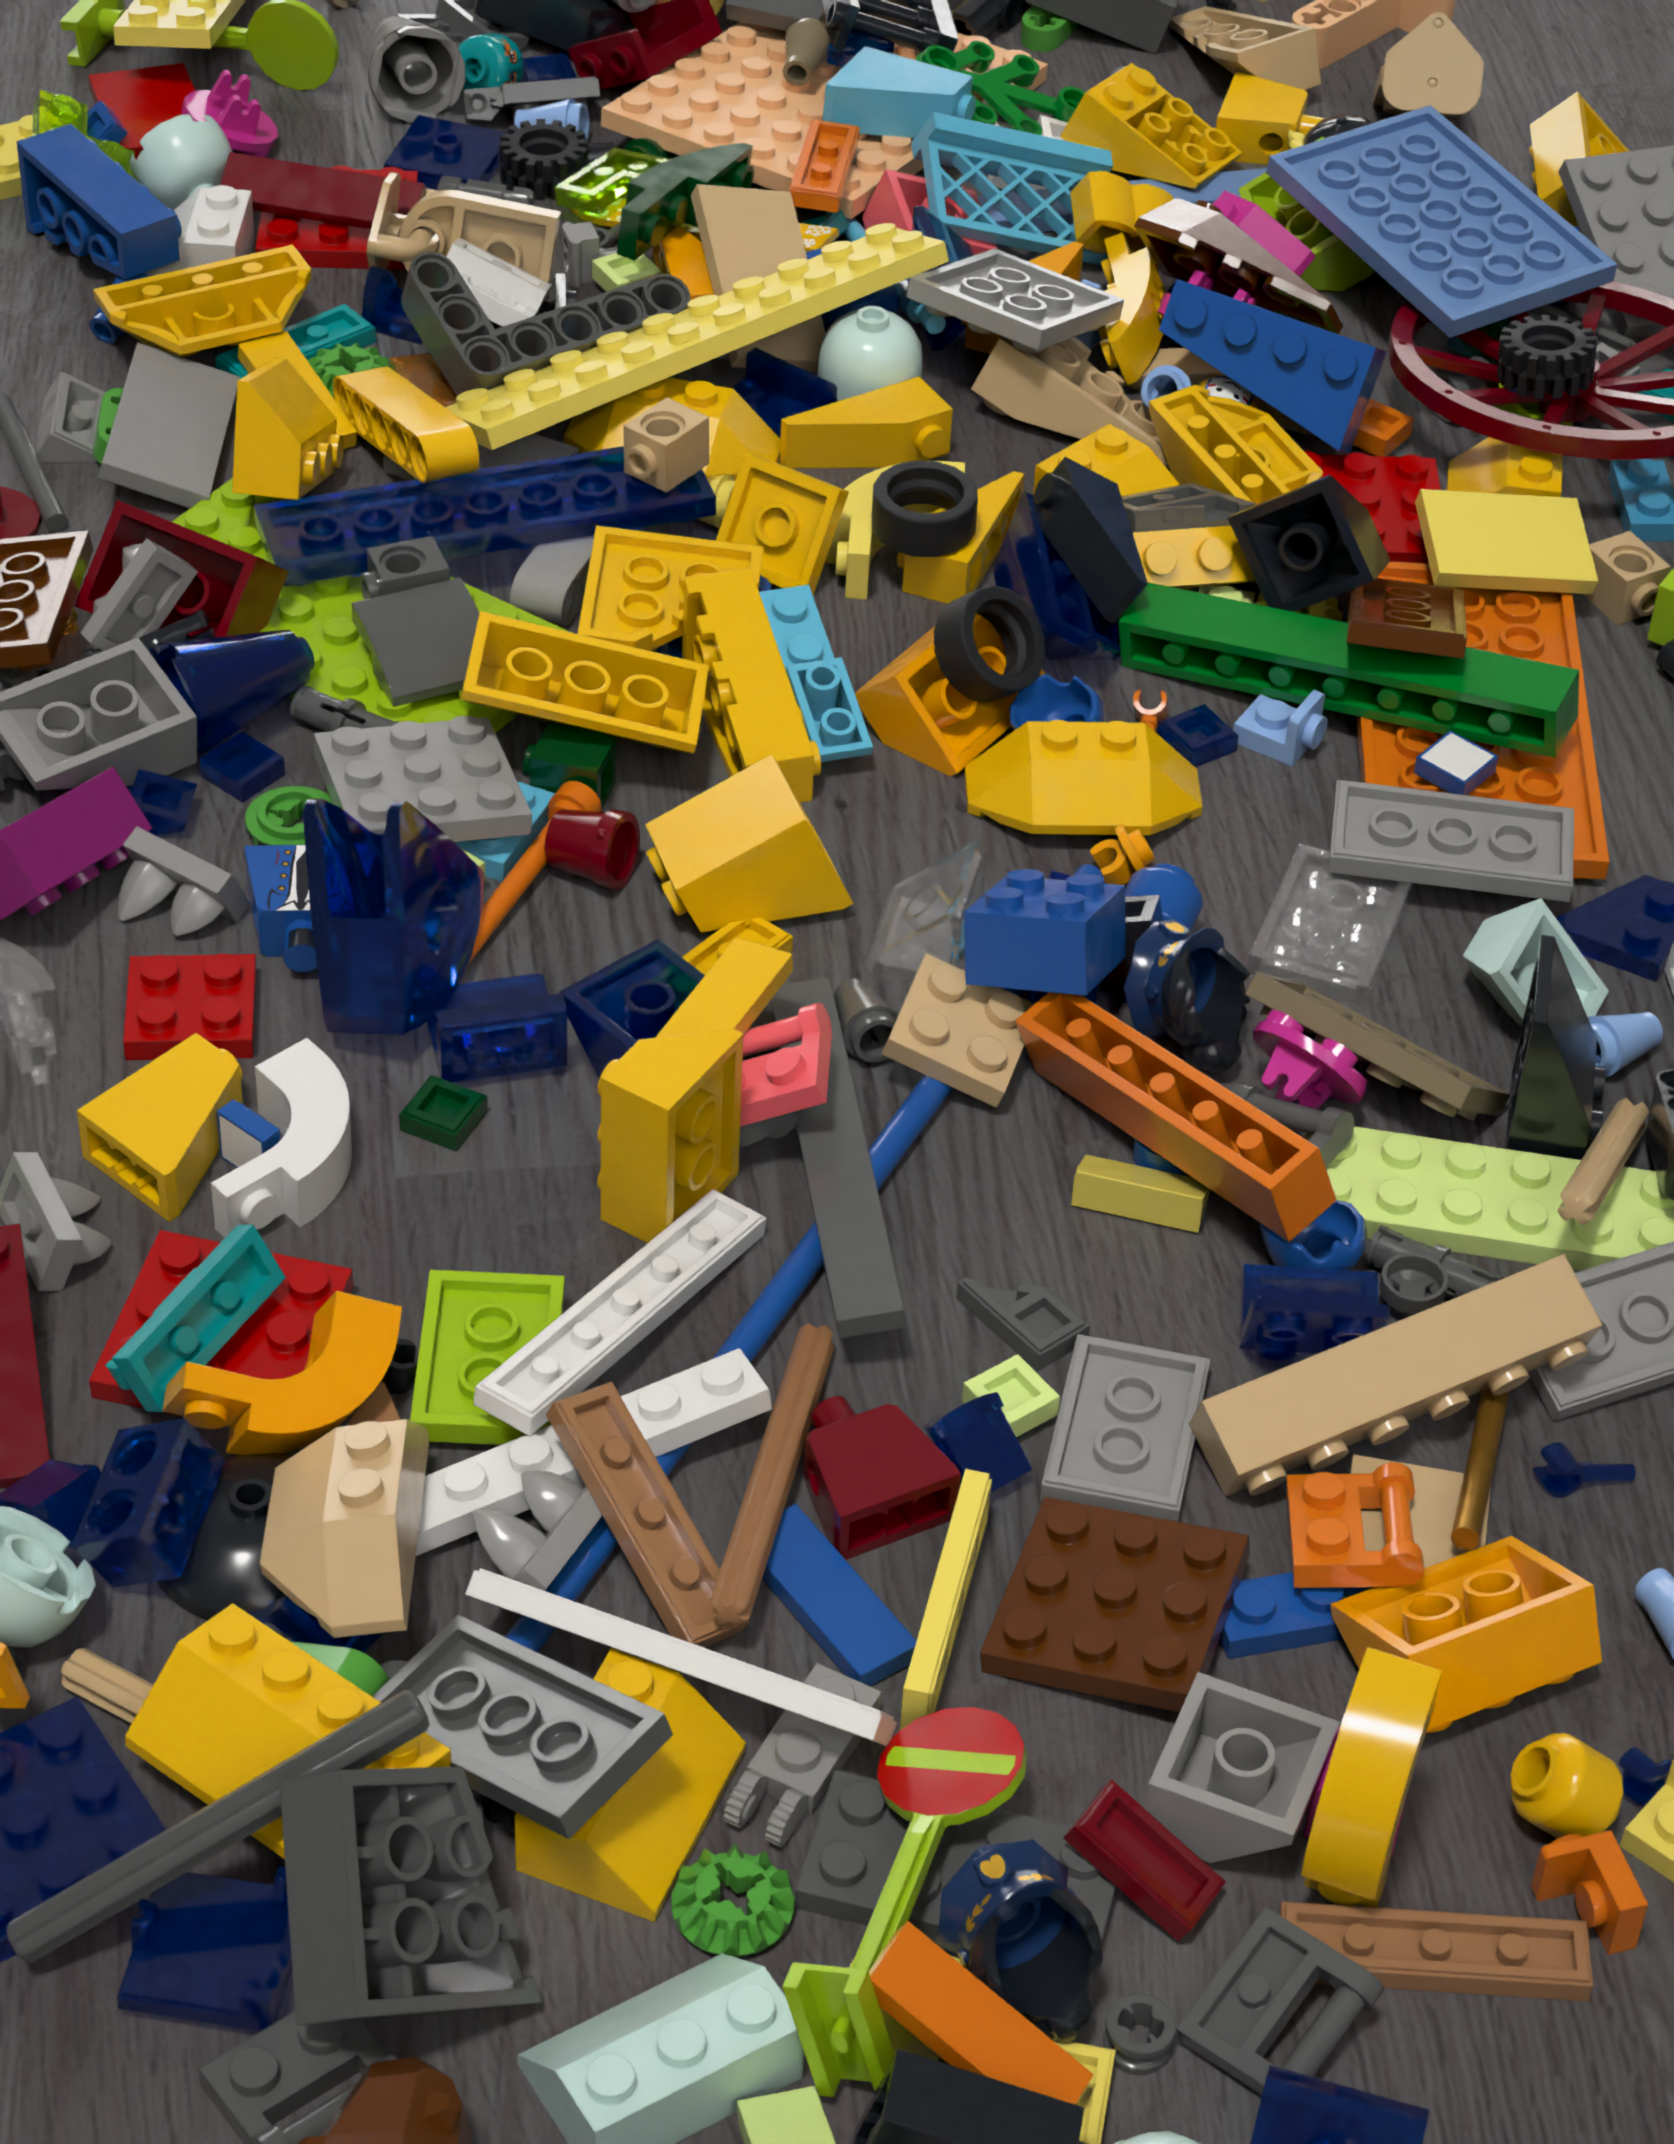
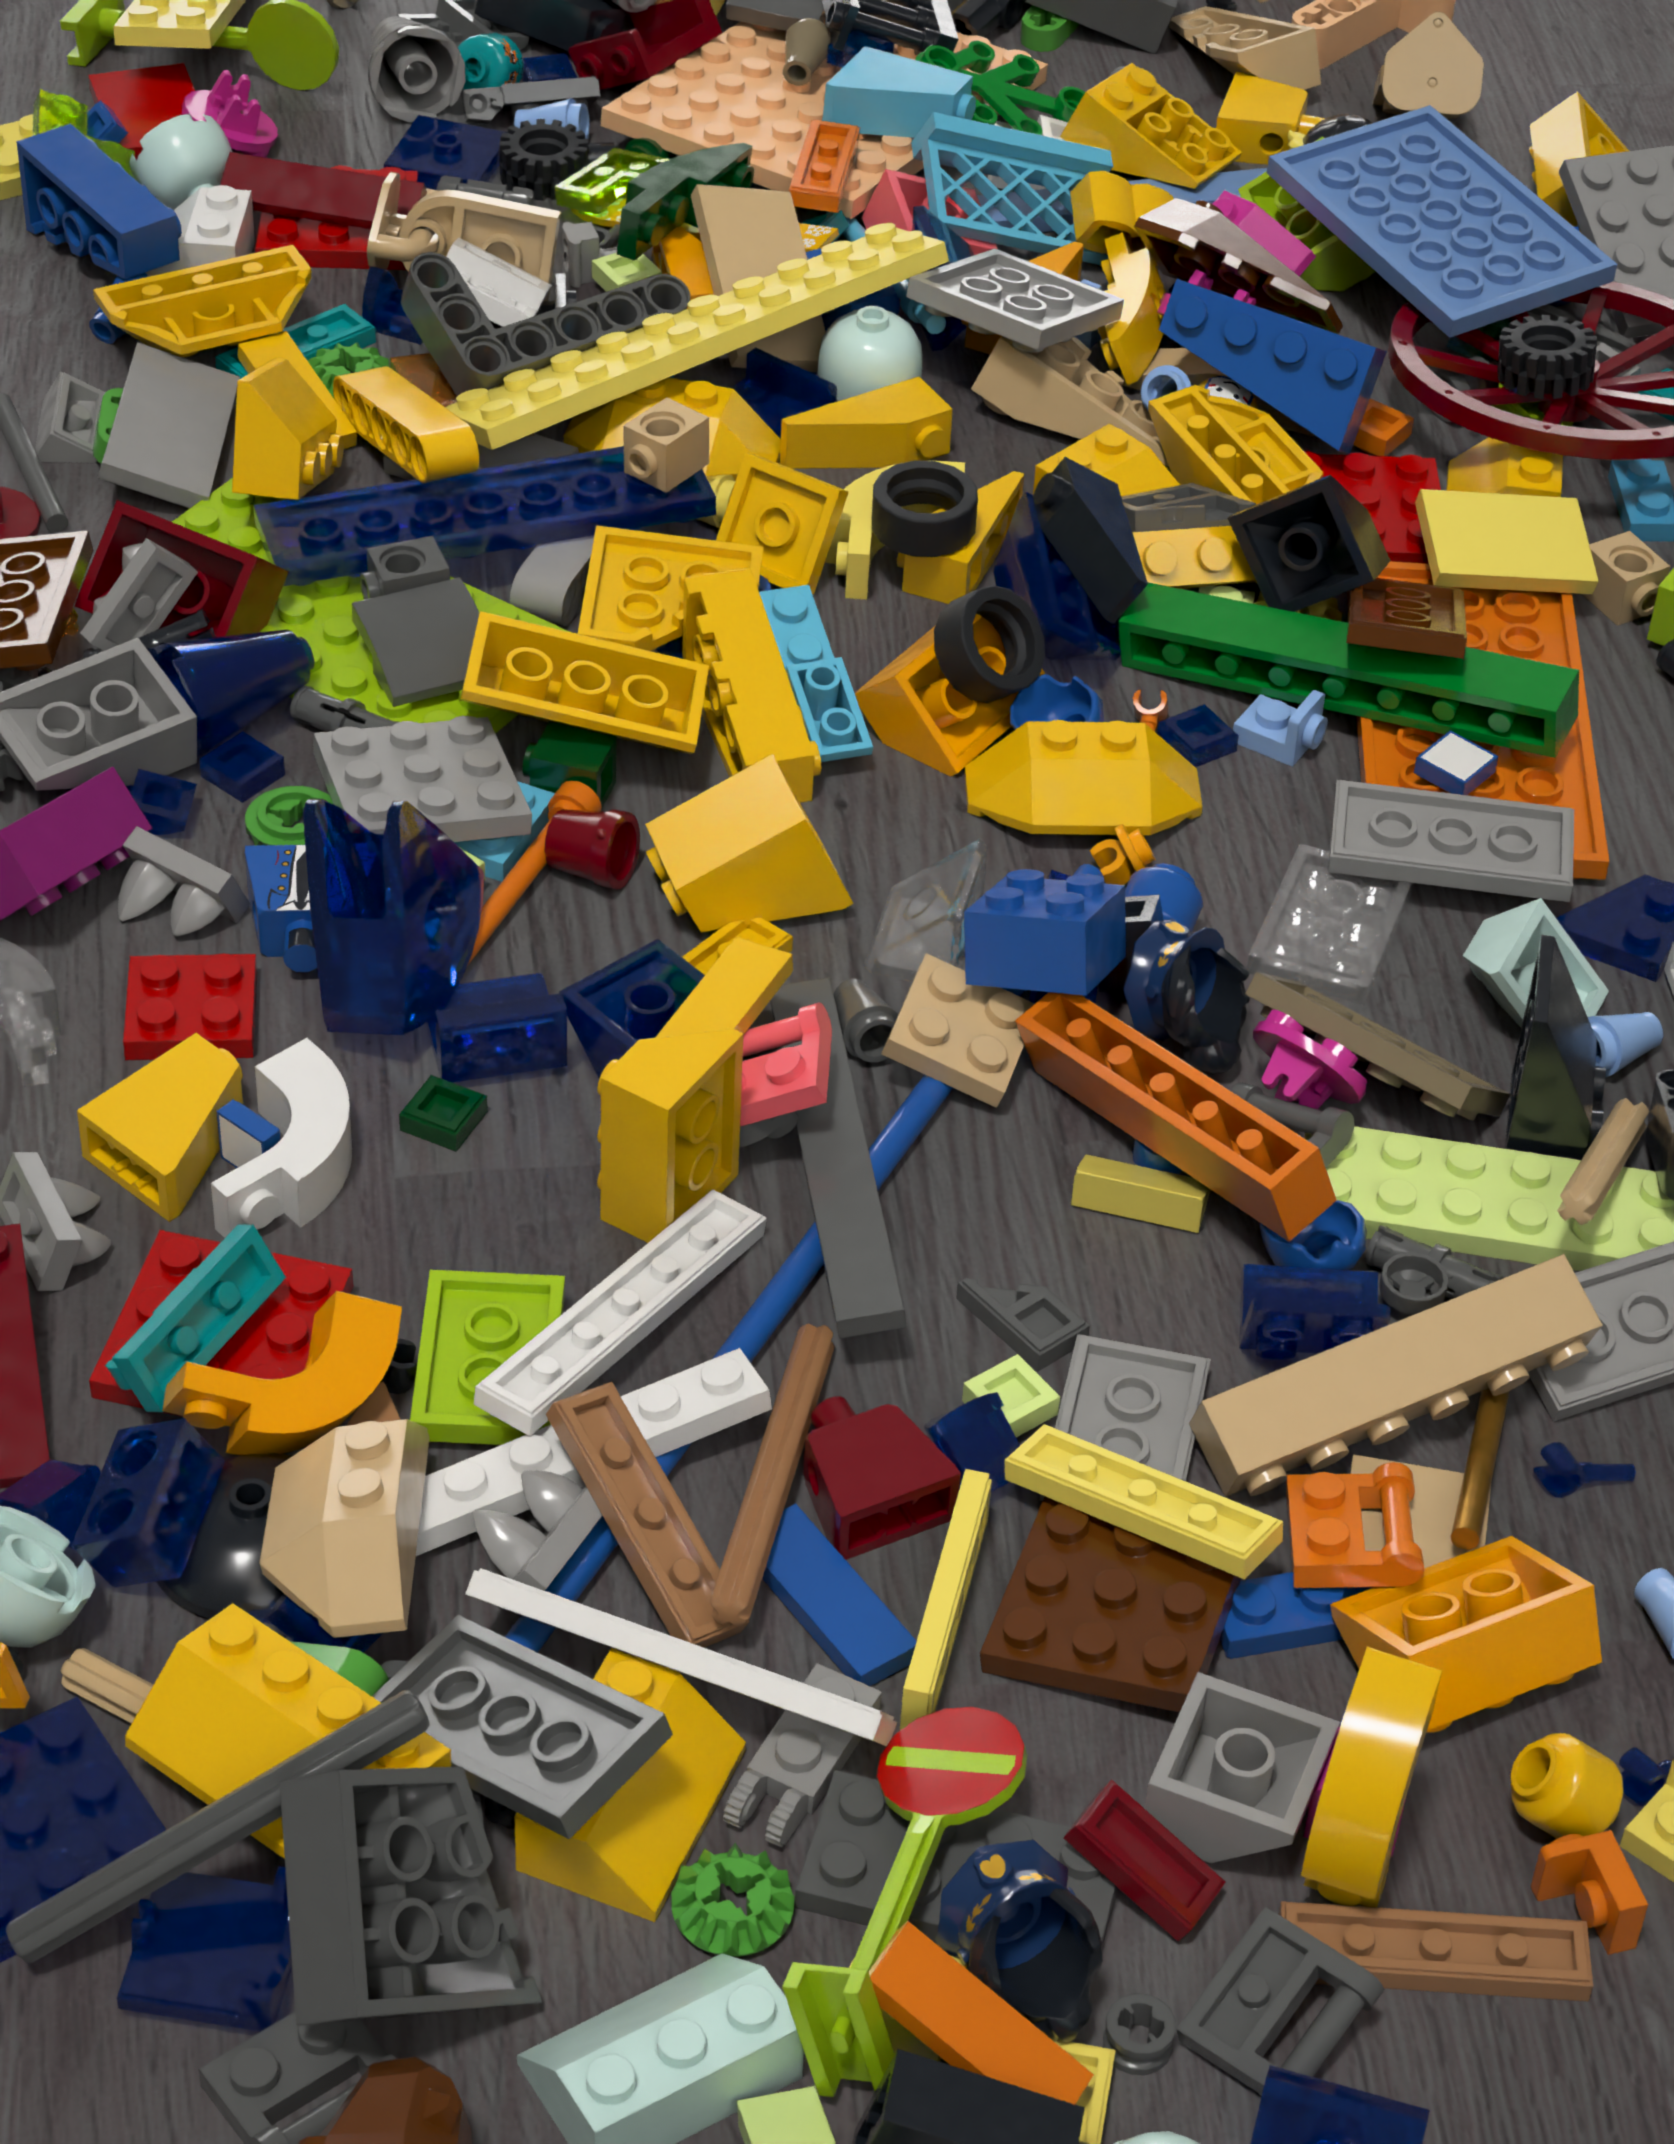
none -> light yellow tile [1004,1424,1283,1580]

